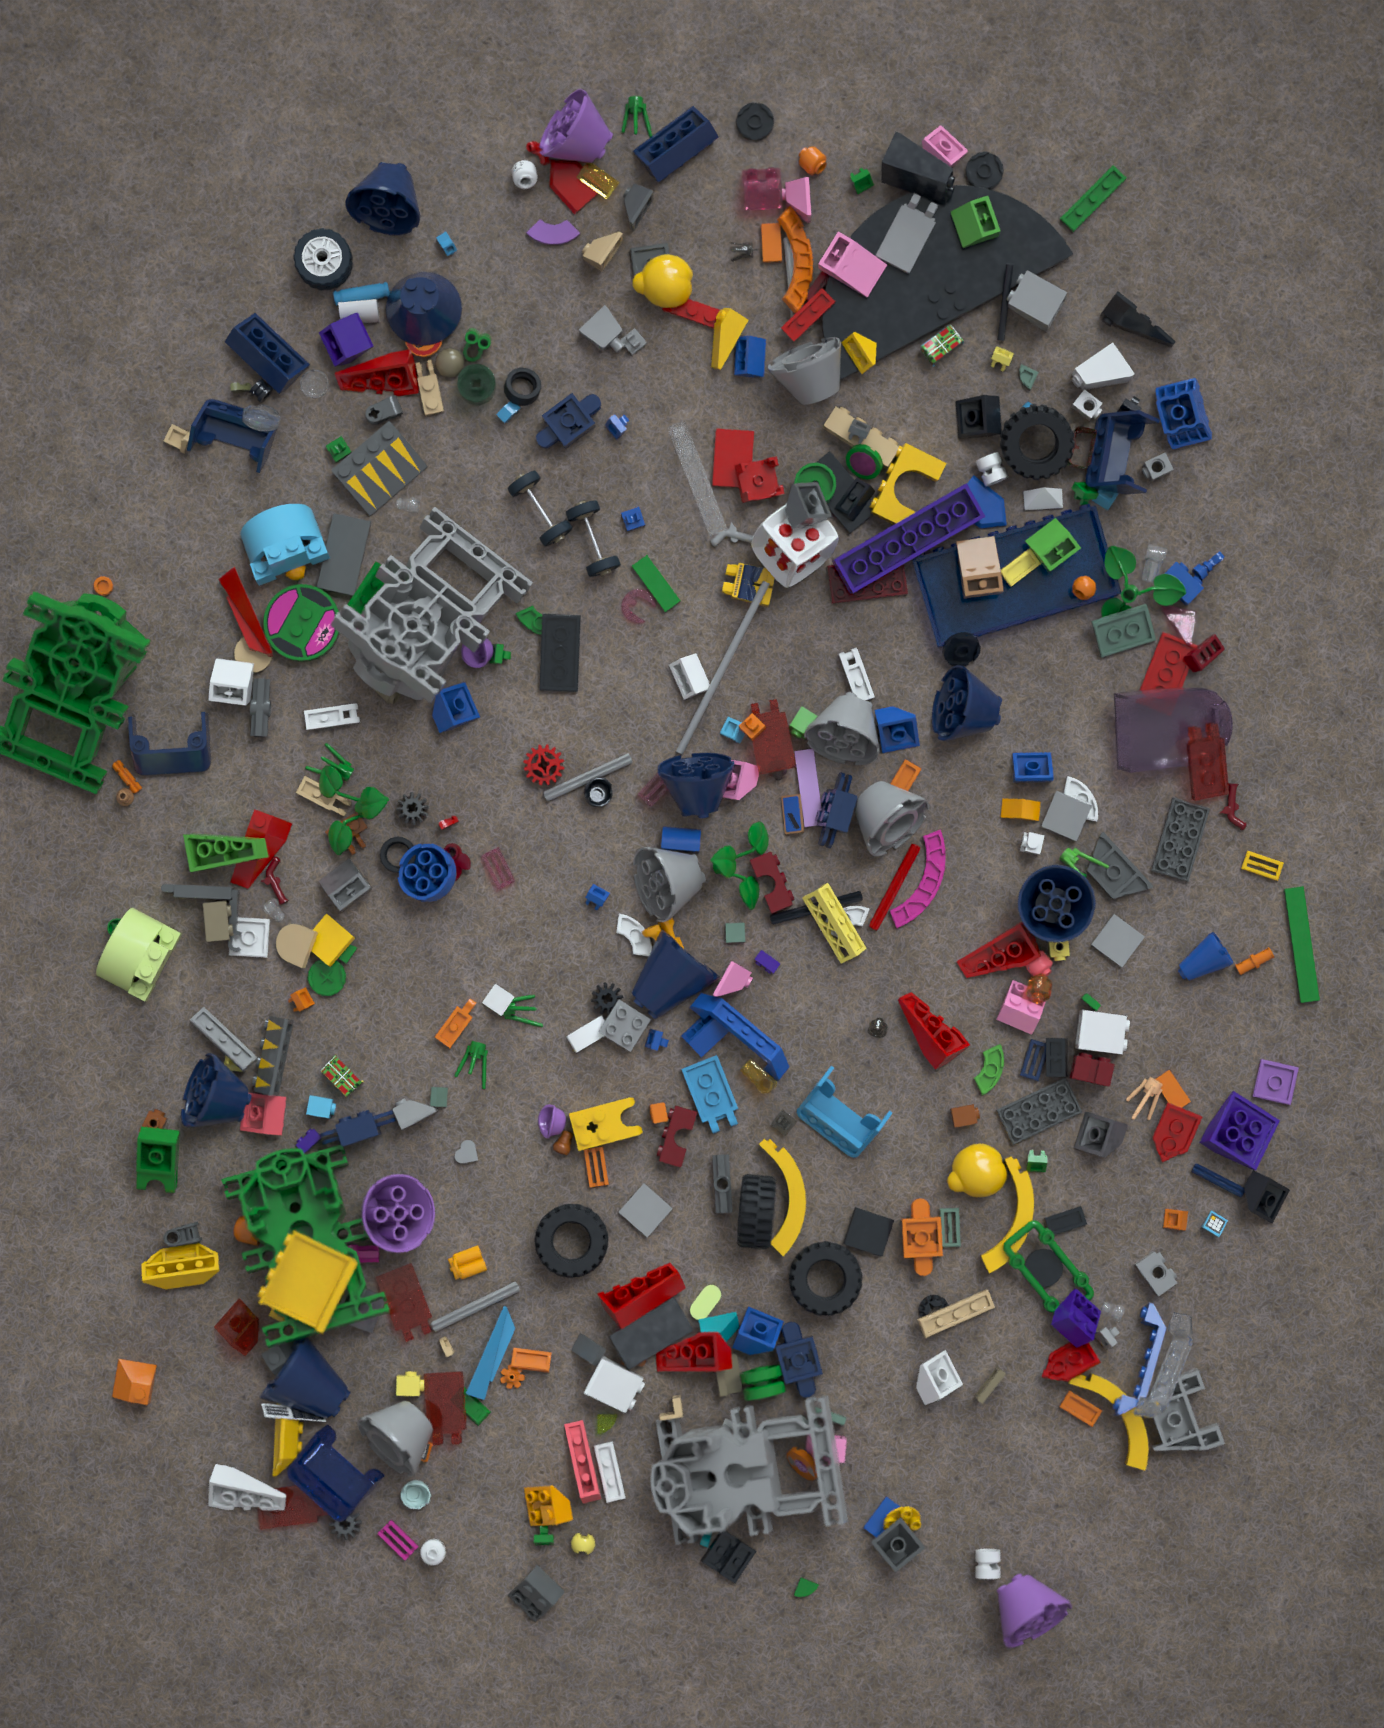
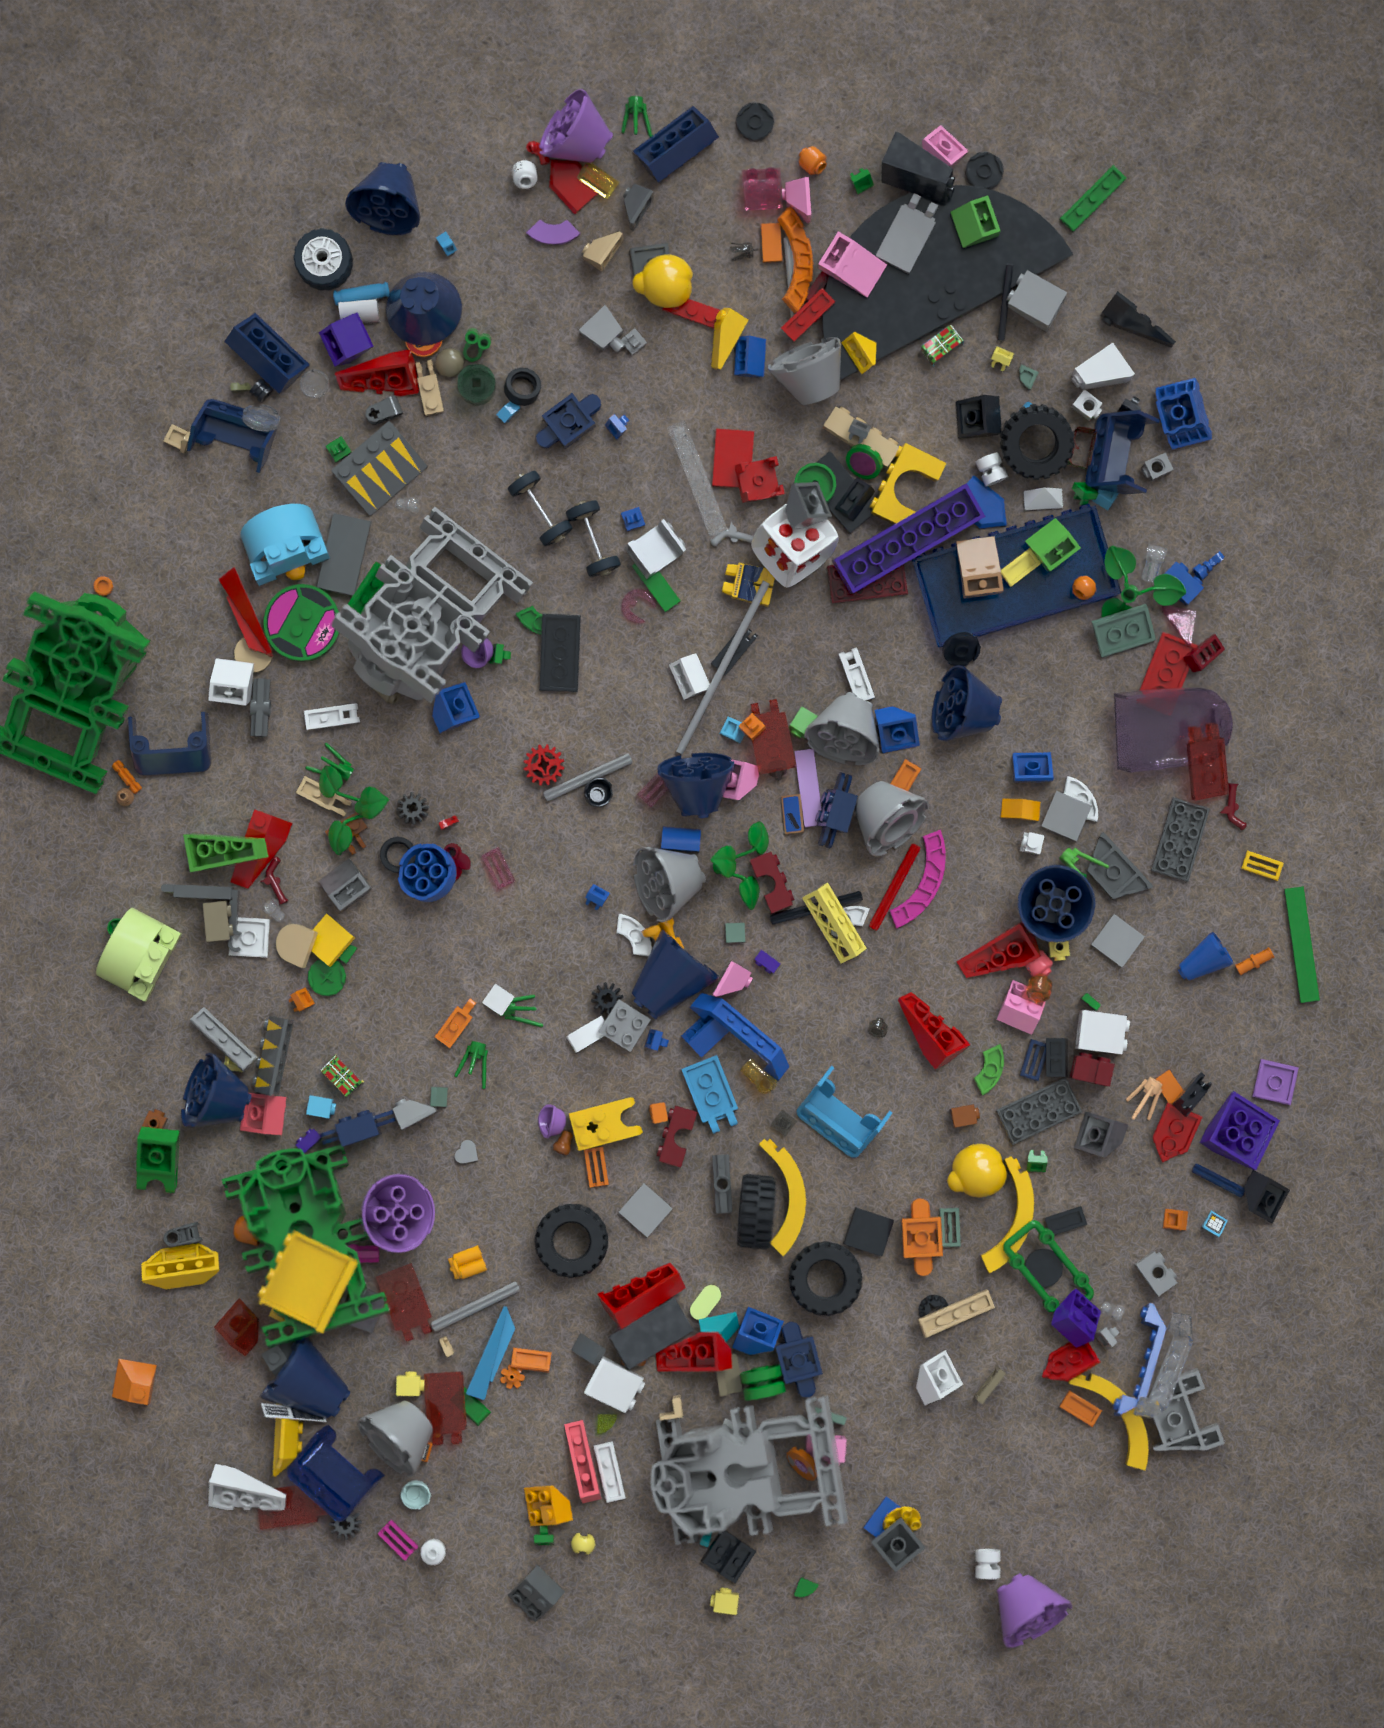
none -> panel [624,519,686,579]
none -> light yellow brick [710,1588,739,1615]
none -> black hinge [711,628,758,676]
none -> black hinge [1172,1072,1212,1117]

